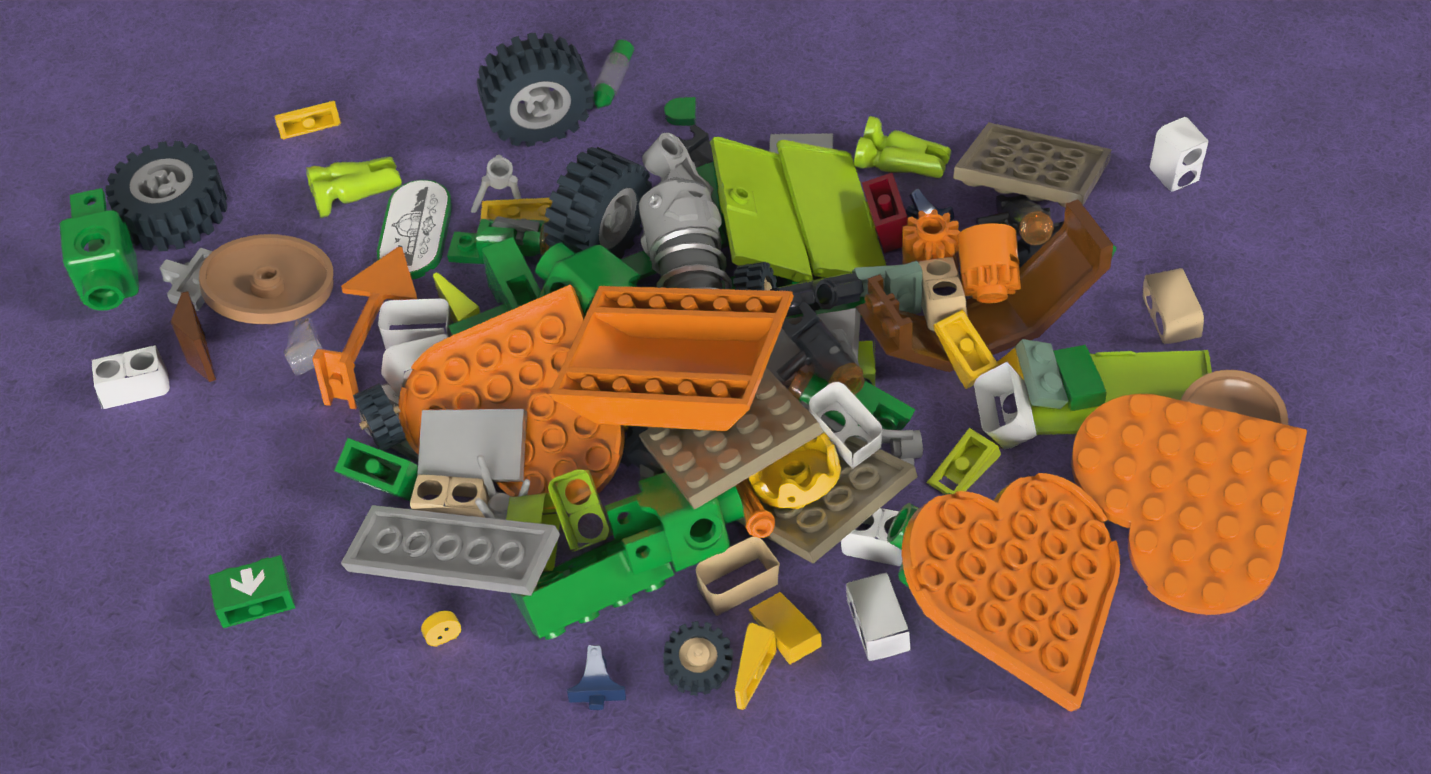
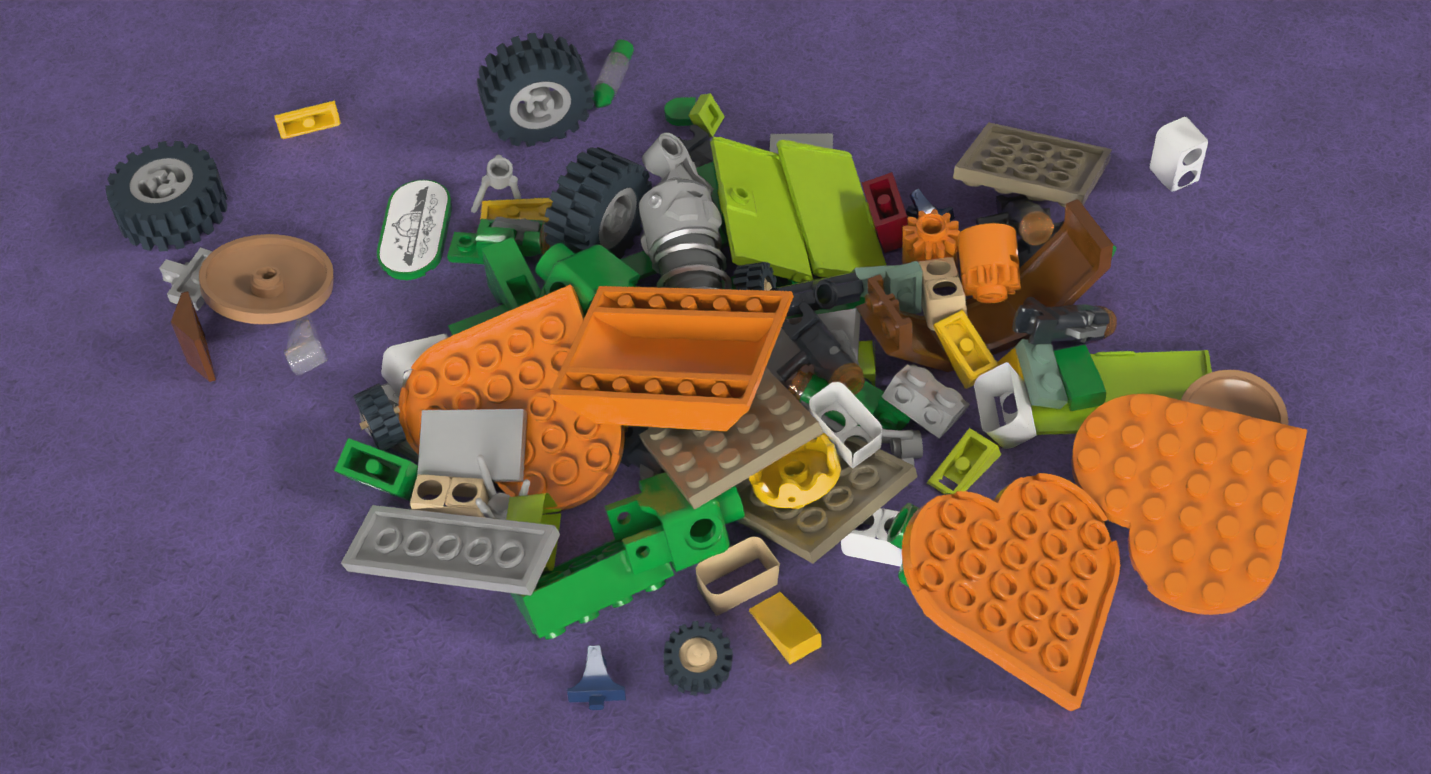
green piece [59,188,139,311] -> none
white piece [92,345,170,409] -> none
green brick [209,555,295,628] -> none
lime piece [306,157,402,218] -> none
orange piece [312,247,417,409] -> none
white piece [378,298,452,349] -> none
yellow tile [421,611,461,646] -> none
neon yellow slope [433,272,480,323] -> none
lime piece [548,469,613,552] -> none
orange axle [735,479,775,538] -> none
yellow slope [735,623,777,710] -> none
white piece [846,573,910,661] -> none
lime piece [854,116,951,178] -> none
tan piece [1142,268,1204,344] -> none
none -> lime plate [689,93,725,138]
none -> light grey plate [882,364,970,439]
none -> black piece [1012,297,1117,345]

